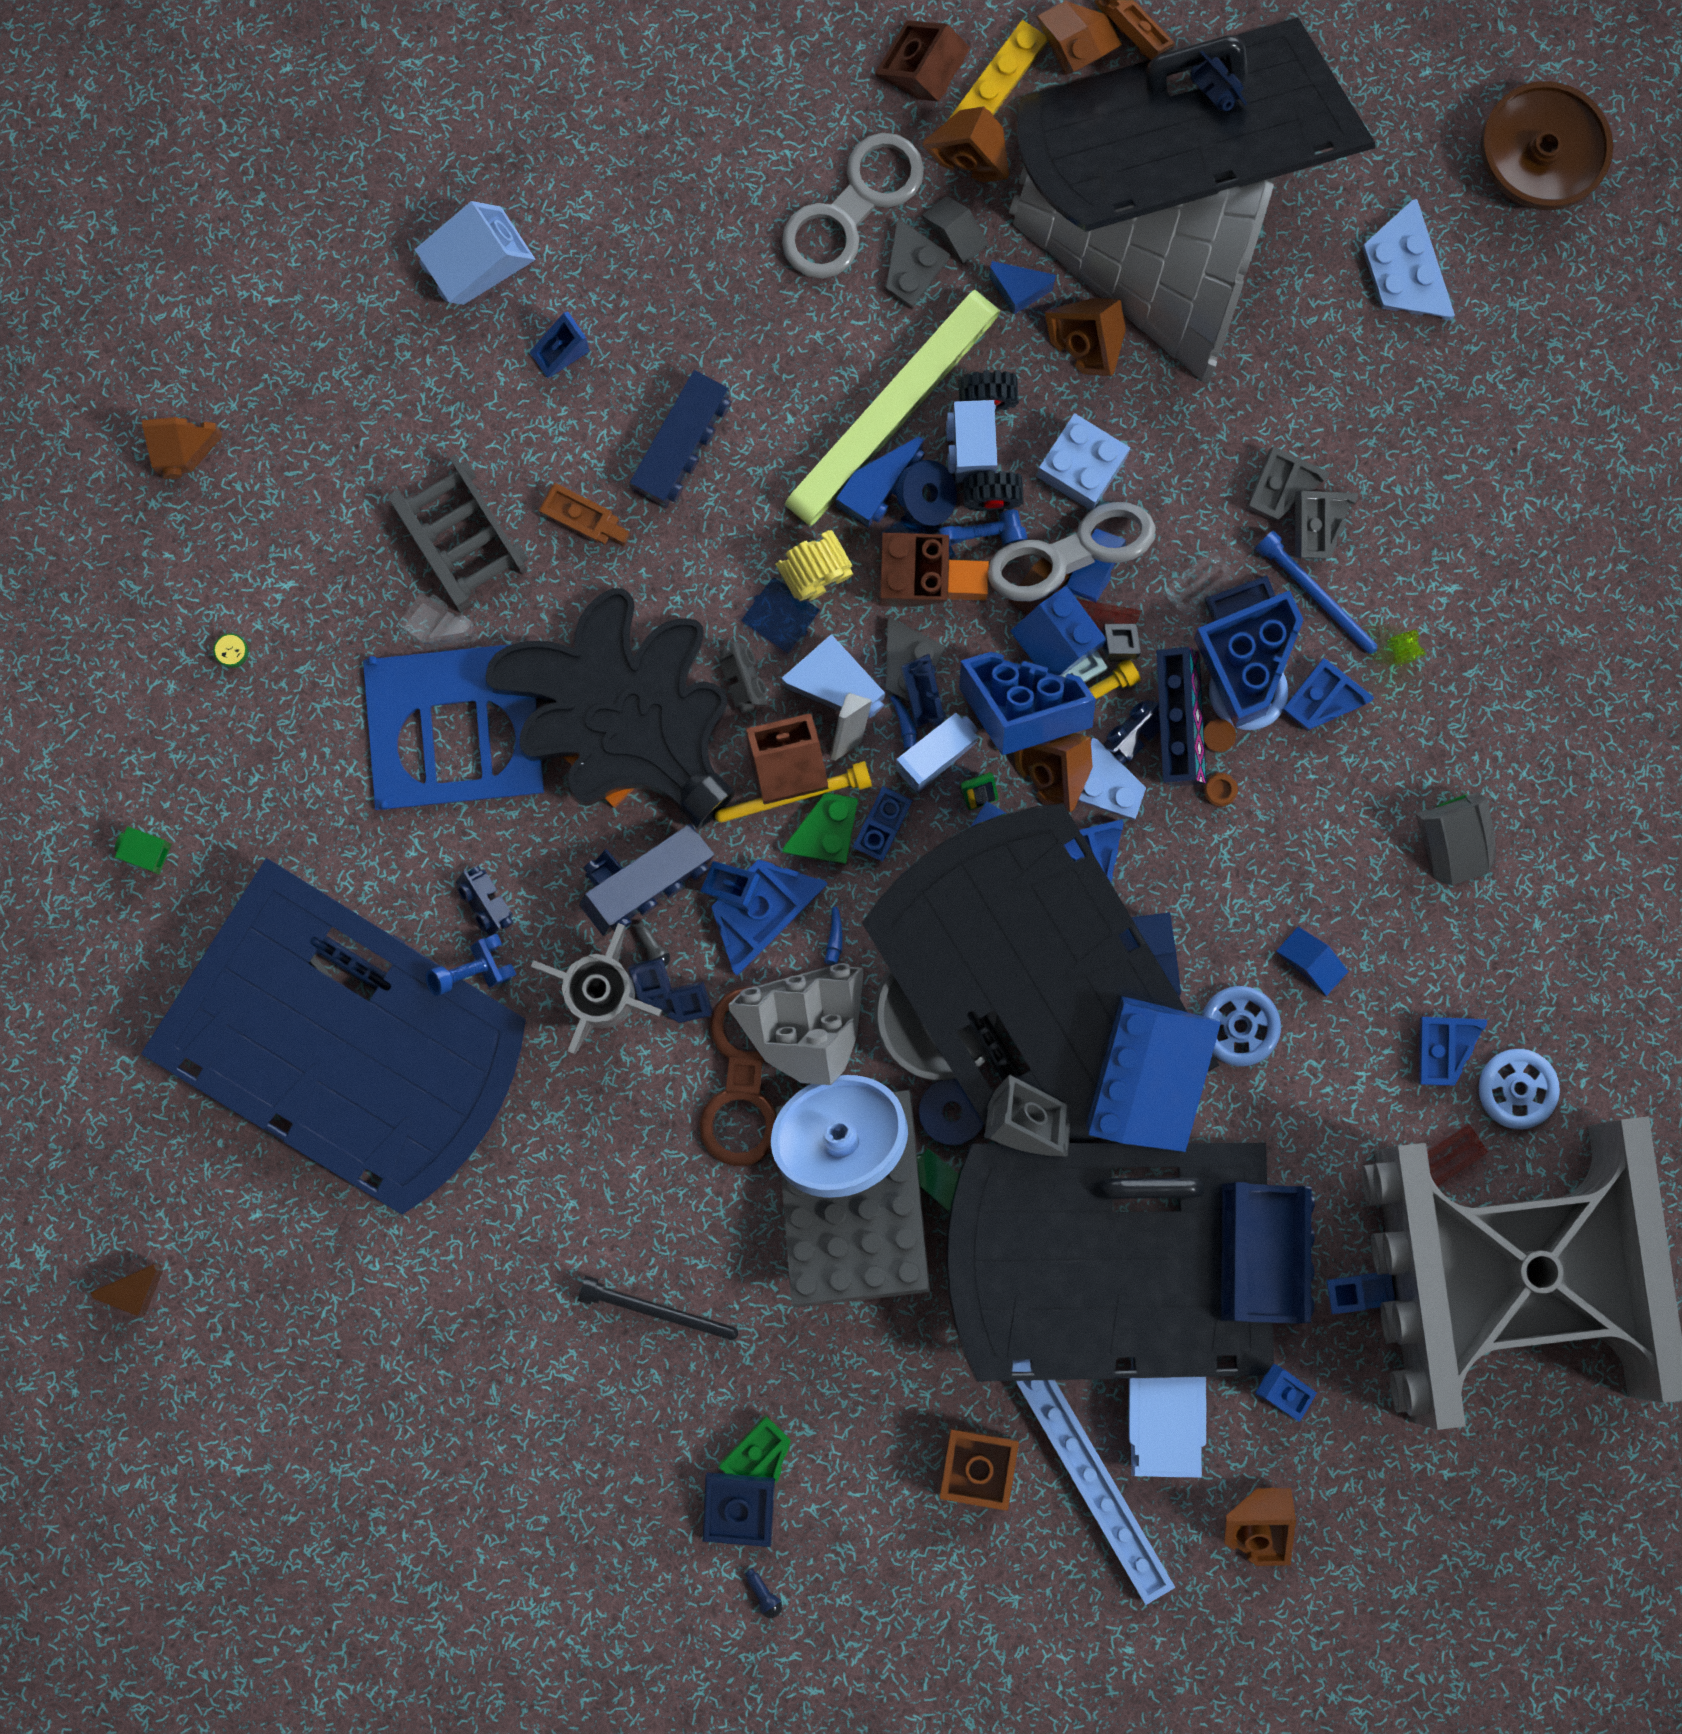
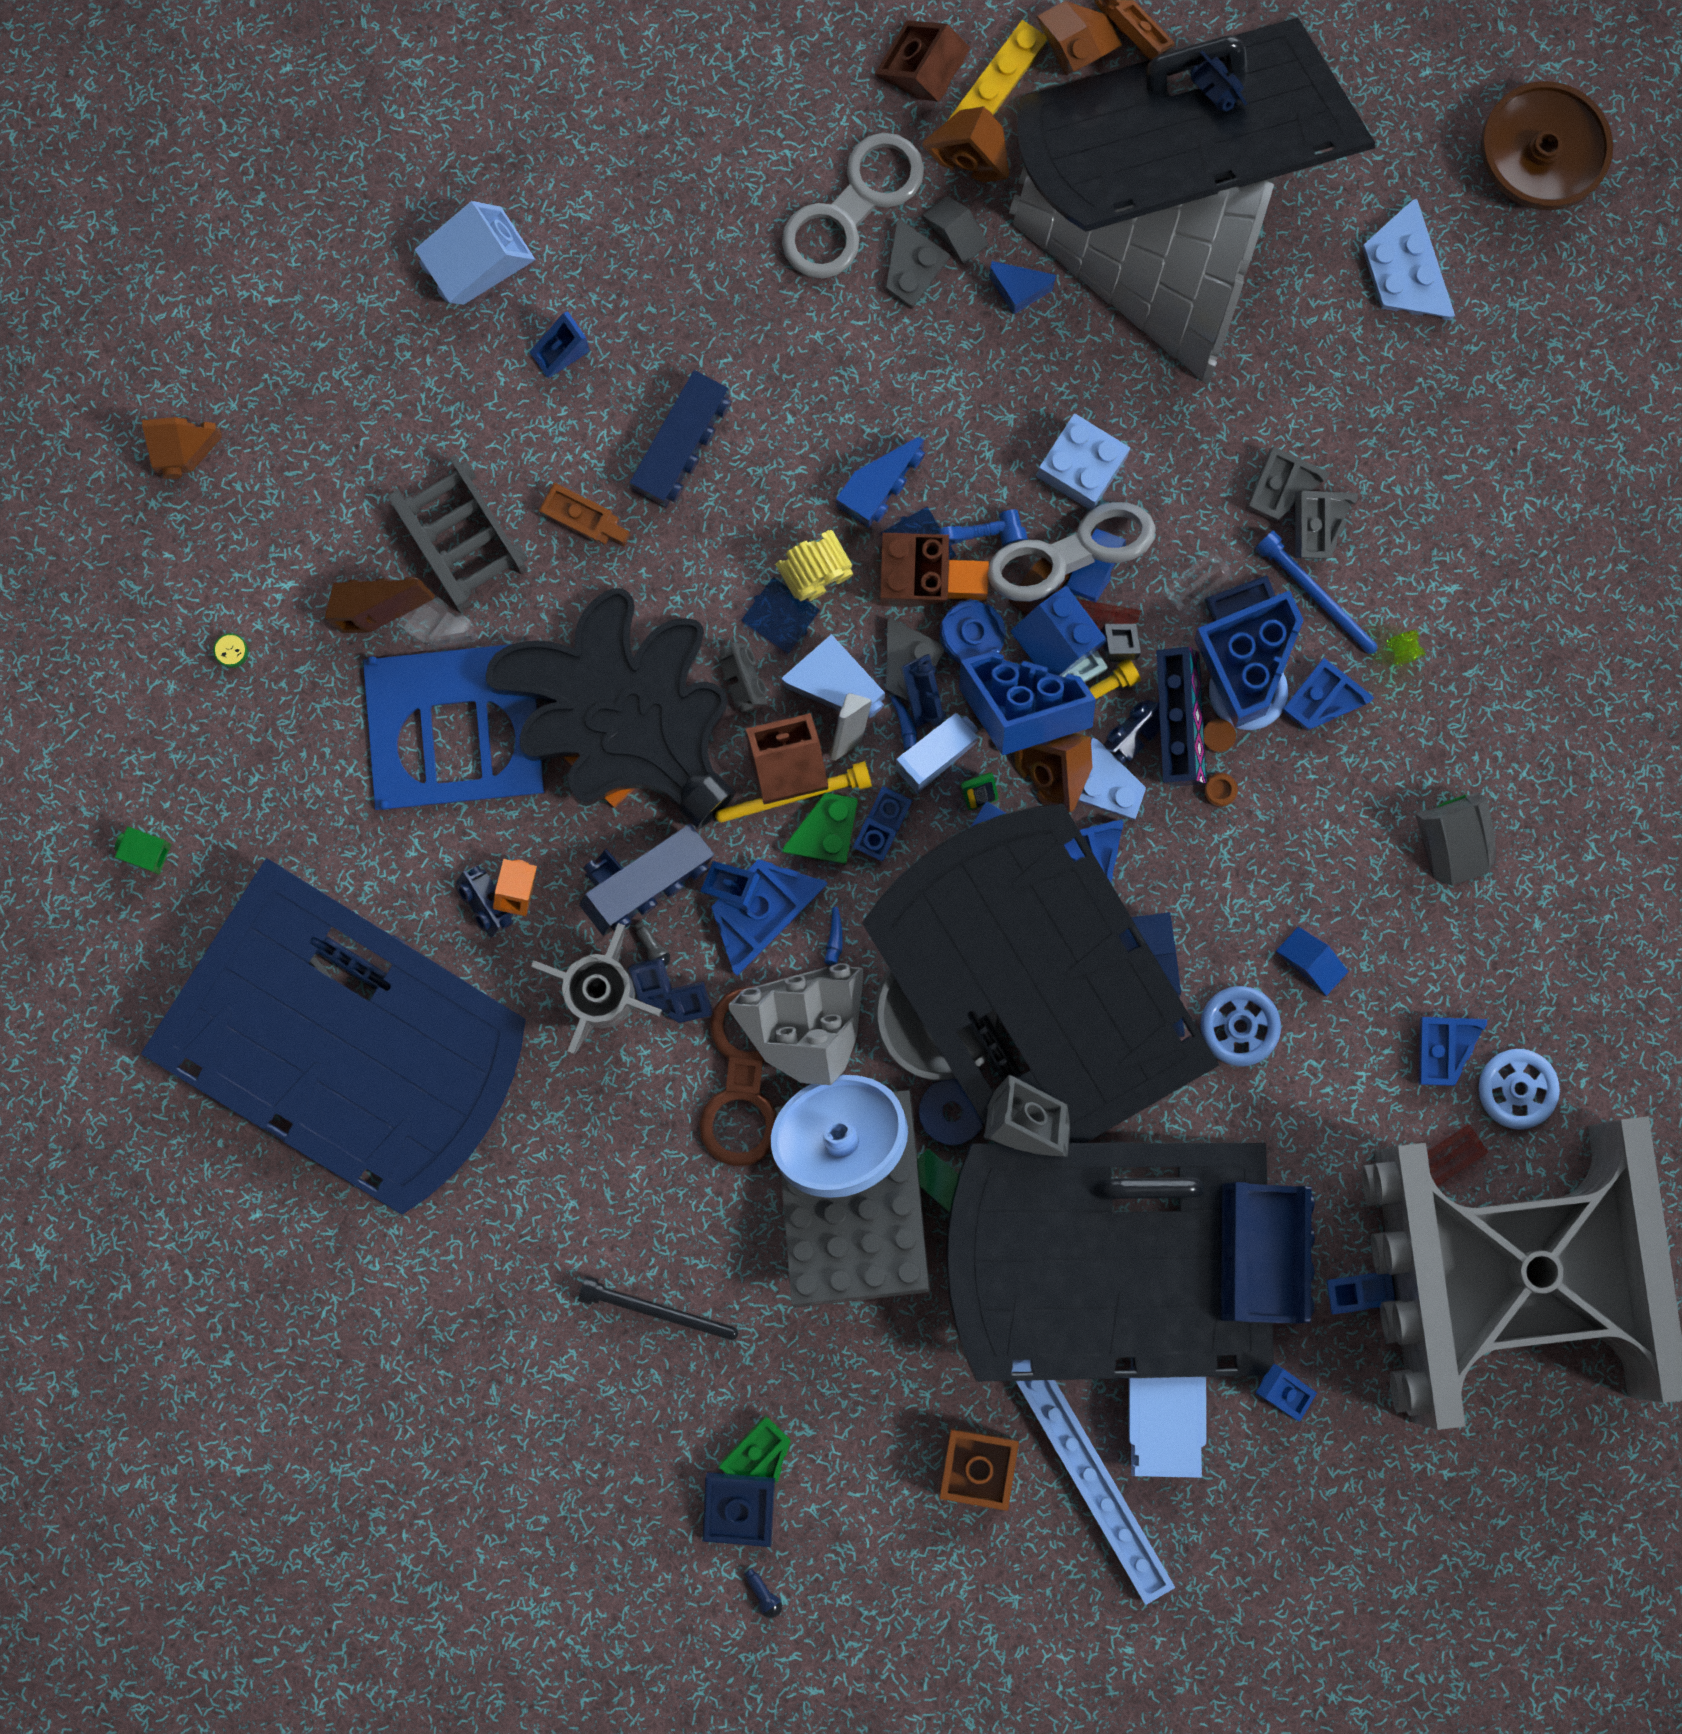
reddish brown slope [90,1264,163,1316] -> none
blue bar [425,934,517,996] -> none
yellowish green beam [785,290,1000,526] -> none
dark blue tile [897,460,957,527] -> none
brick [946,370,1024,512] -> none
dark orange slope [1045,298,1126,376] -> none
blue slope [1086,996,1221,1152] -> none
dark orange slope [1224,1487,1296,1566] -> none
none -> reddish brown slope [324,577,435,633]
none -> orange brick [493,859,537,916]
none -> blue tile [939,600,1006,664]

